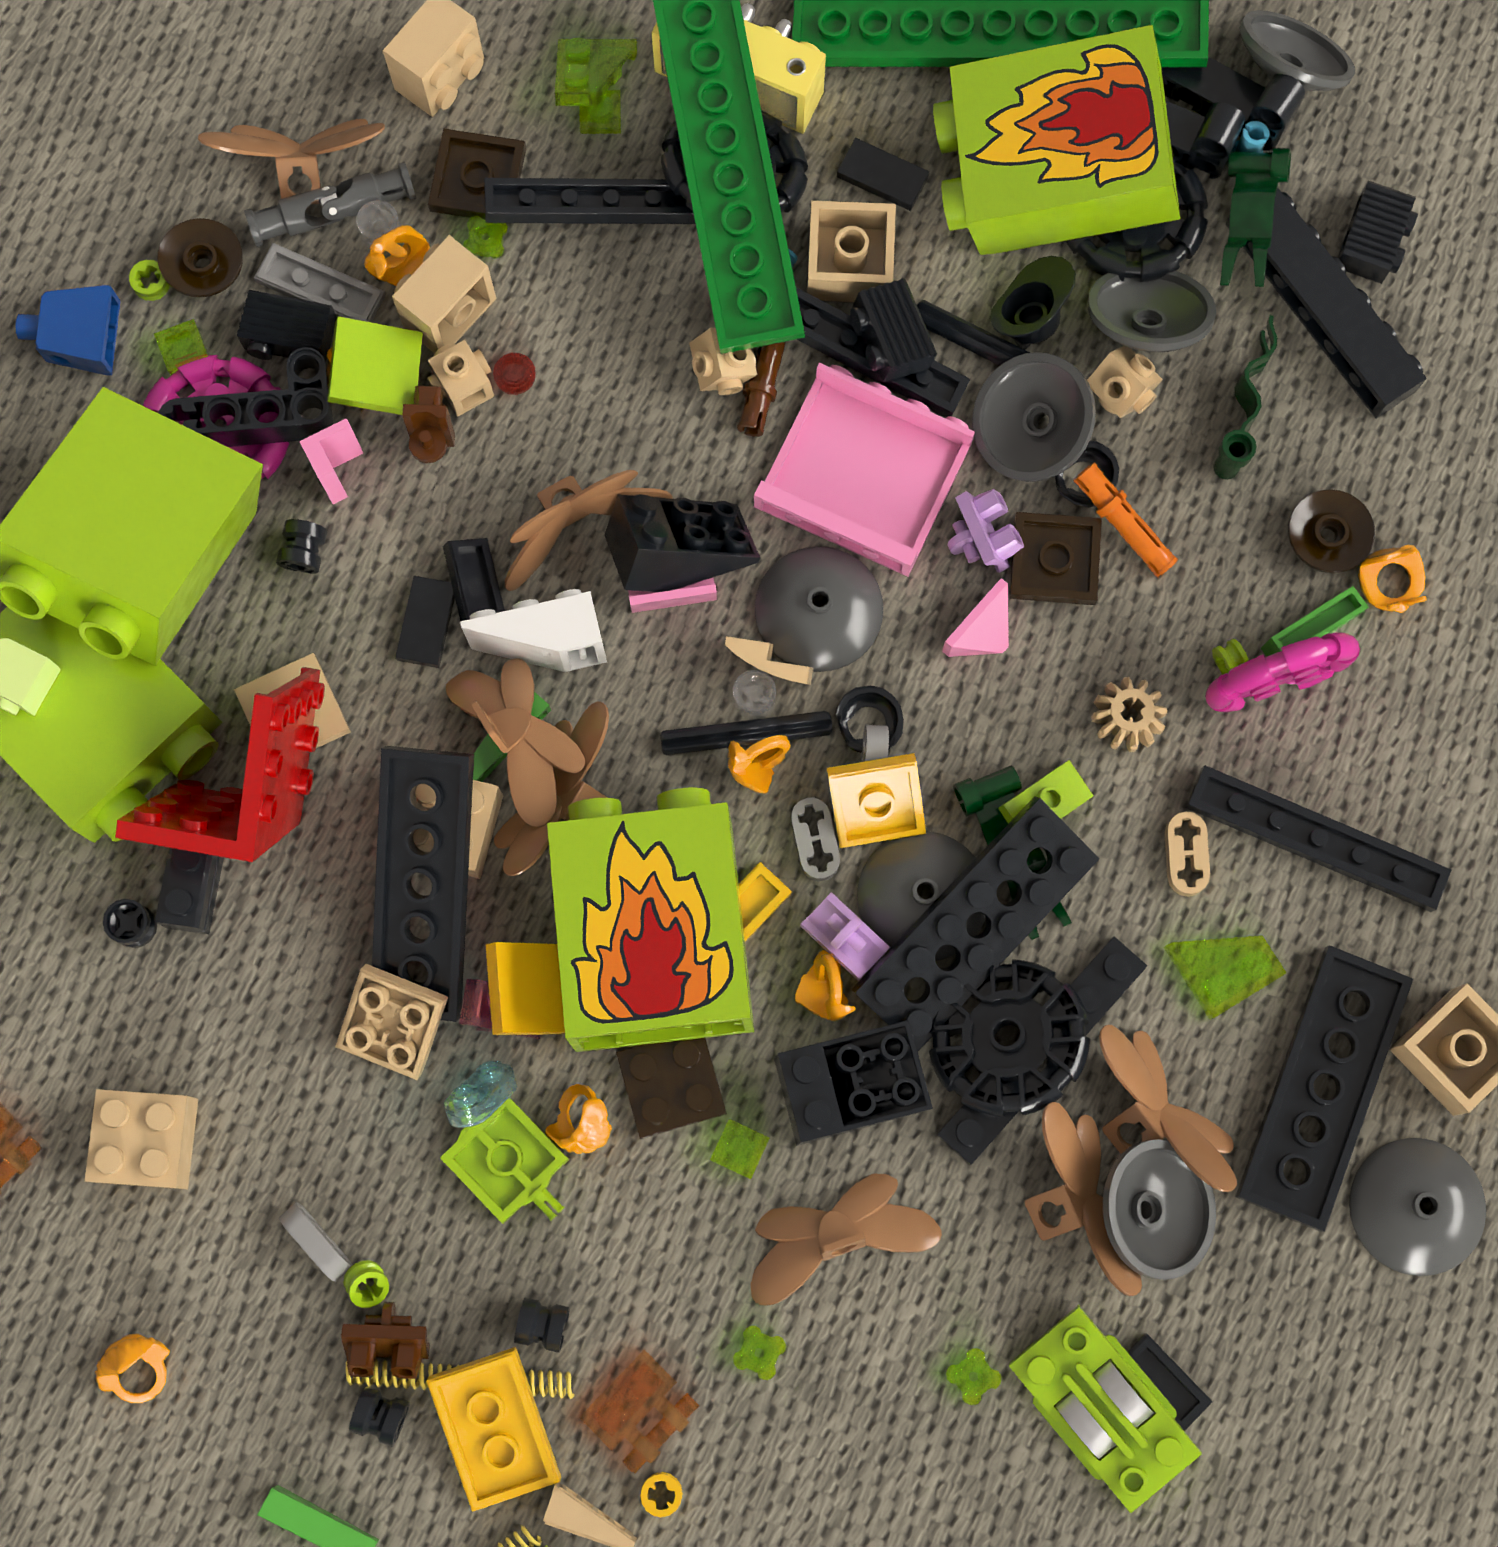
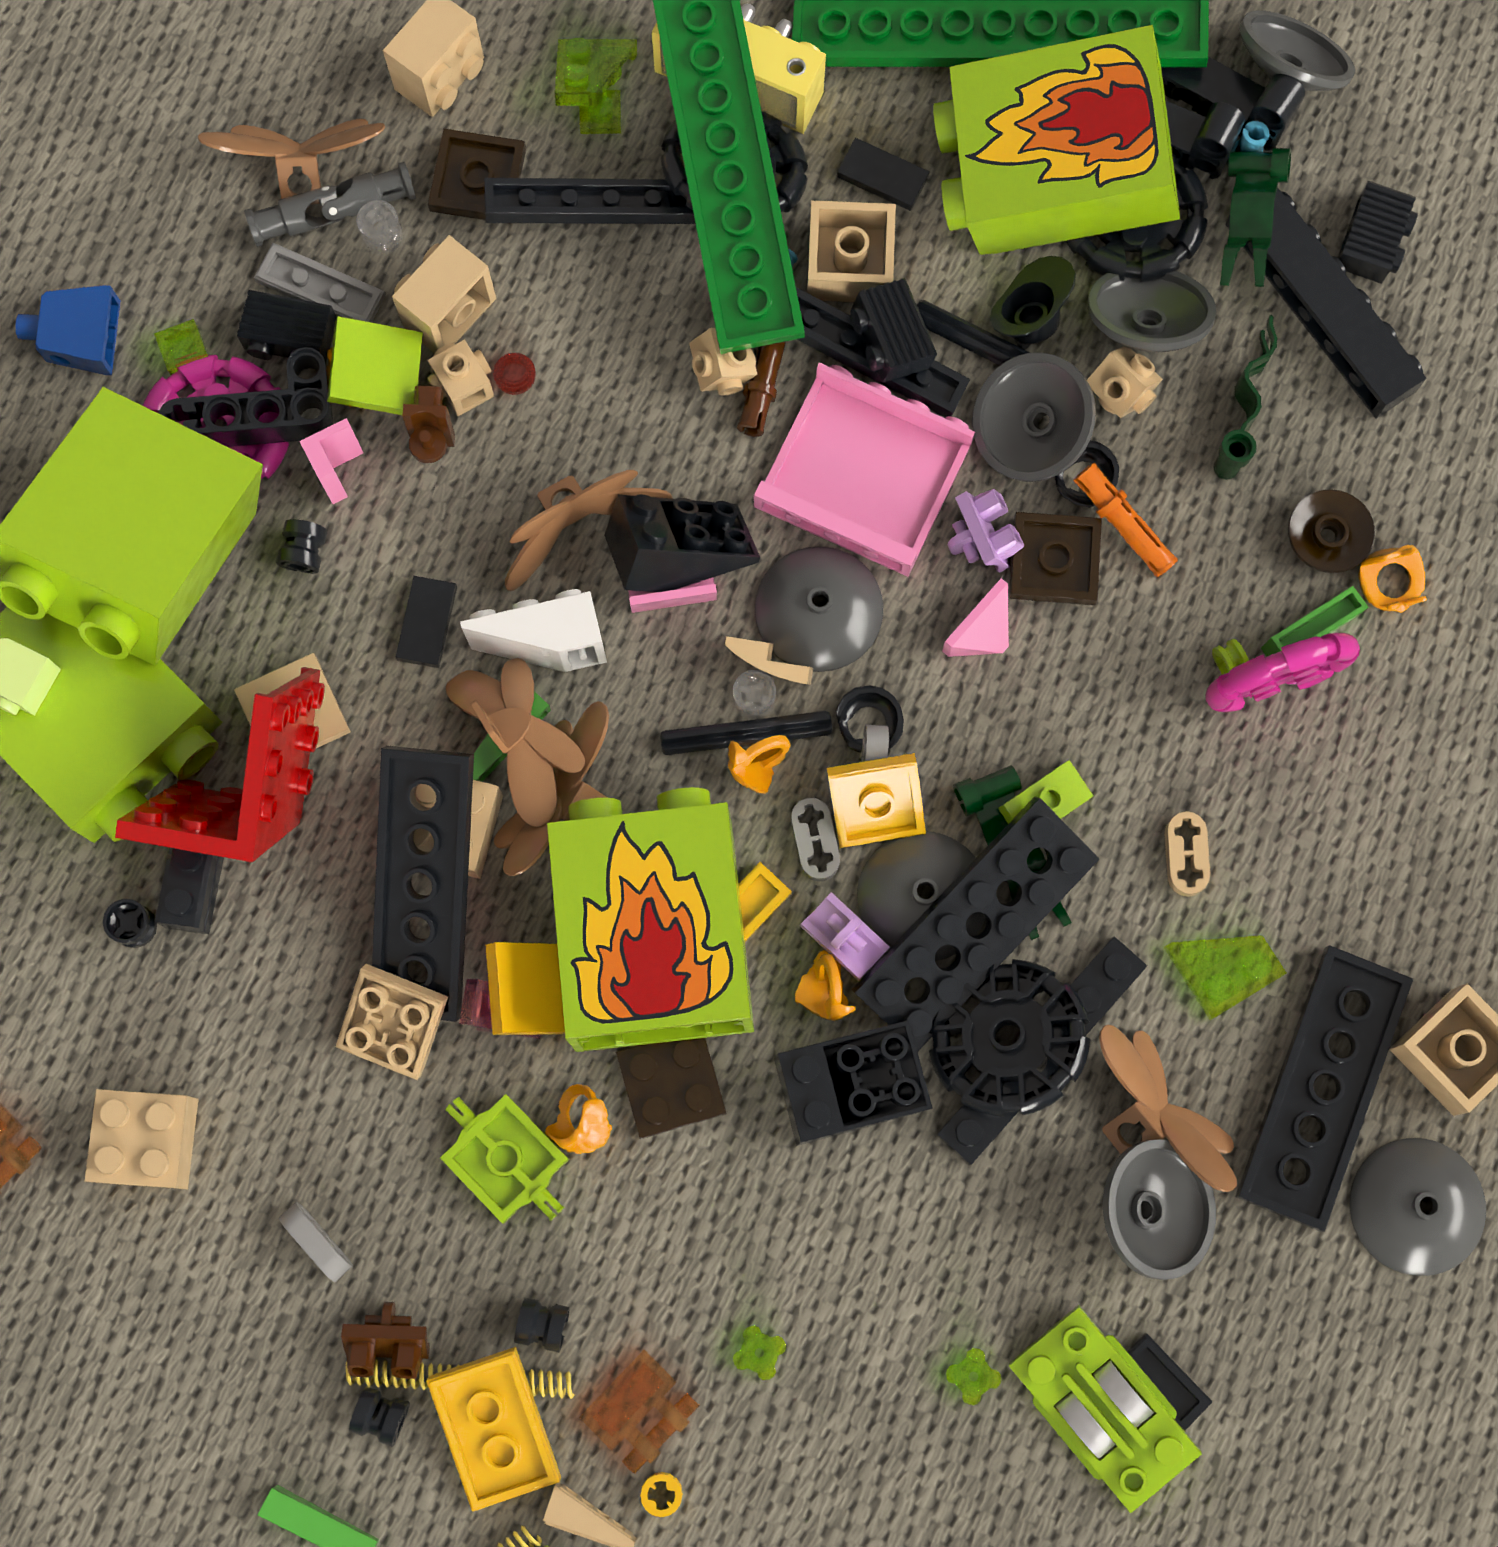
light orange piece [95,1334,170,1403] -> none
lime bush [129,259,170,301] -> none
dark brown dish [157,218,243,297] -> none
lime bush [343,1260,390,1308] -> none
light orange piece [364,225,430,286] -> none
black tile [443,538,505,621] -> none
clear light blue plate [444,1061,517,1128] -> none
clear neon green plate [463,216,508,259] -> none
clear neon green plate [710,1119,770,1180] -> none
medium nougat piece [751,1174,942,1306] -> none
medium nougat piece [1025,1102,1142,1296] -> none
tan gear [1091,677,1167,752] -> none
black plate [1185,765,1452,912] -> none

